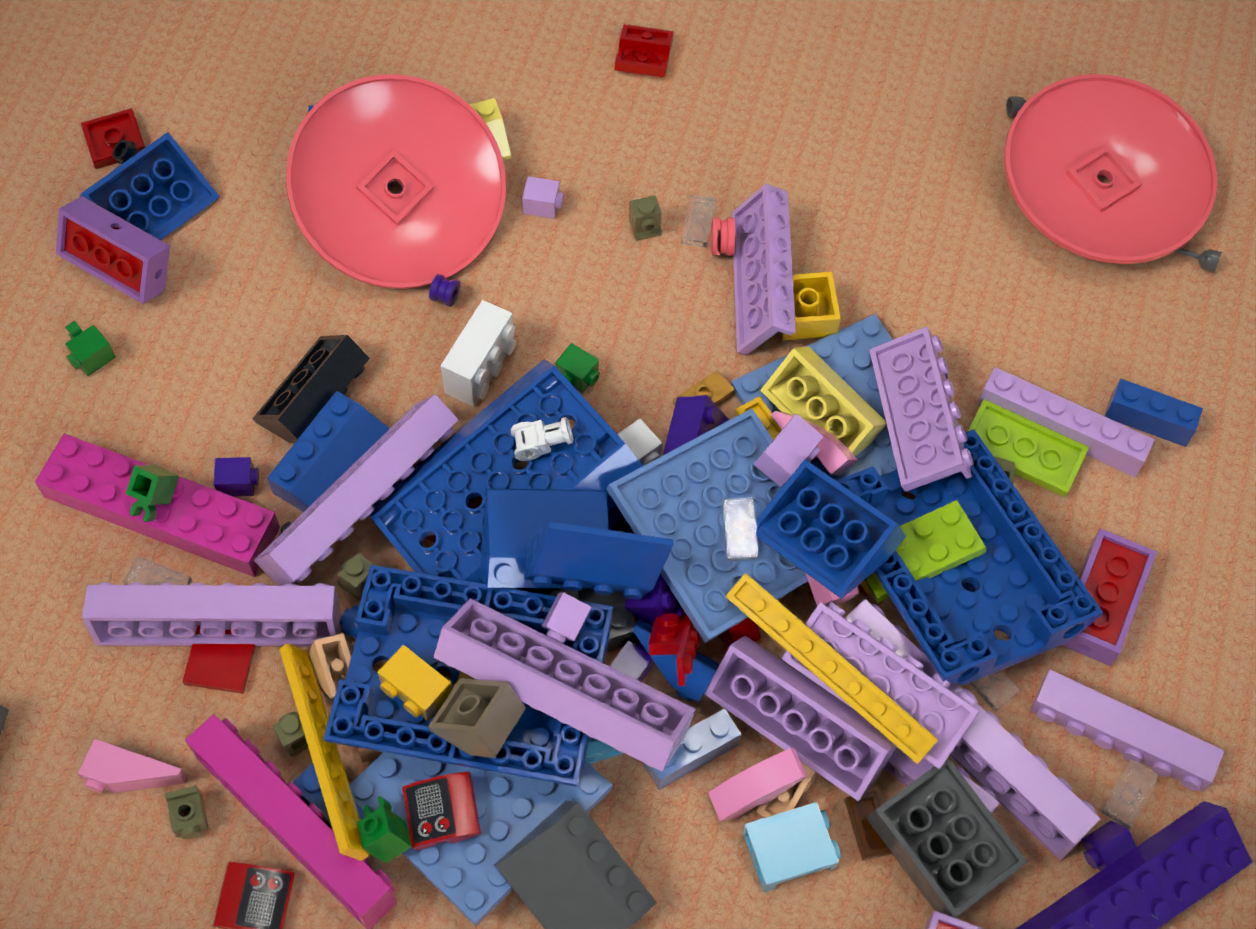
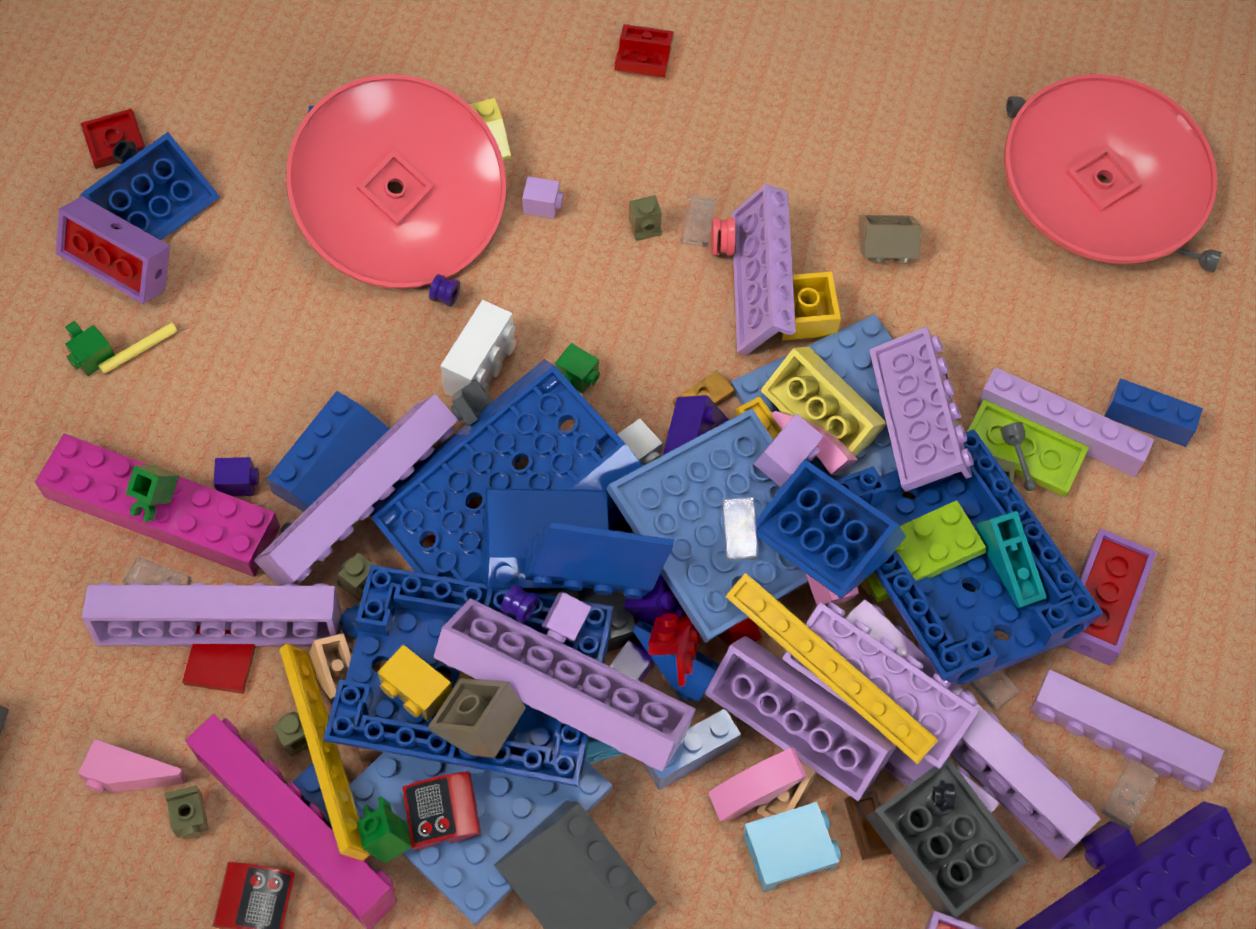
black slope [252,335,370,443] -> none
white connector [511,417,573,461] -> none
none -> light yellow bar [98,322,178,374]
none -> dark grey bracket [451,380,492,426]
none -> dark purple wheel [500,584,539,623]
none -> dark tan slope [859,215,921,263]
none -> black plate [932,780,956,812]
none -> teal slope [976,511,1047,608]
none -> dark grey hinge [1000,422,1036,491]

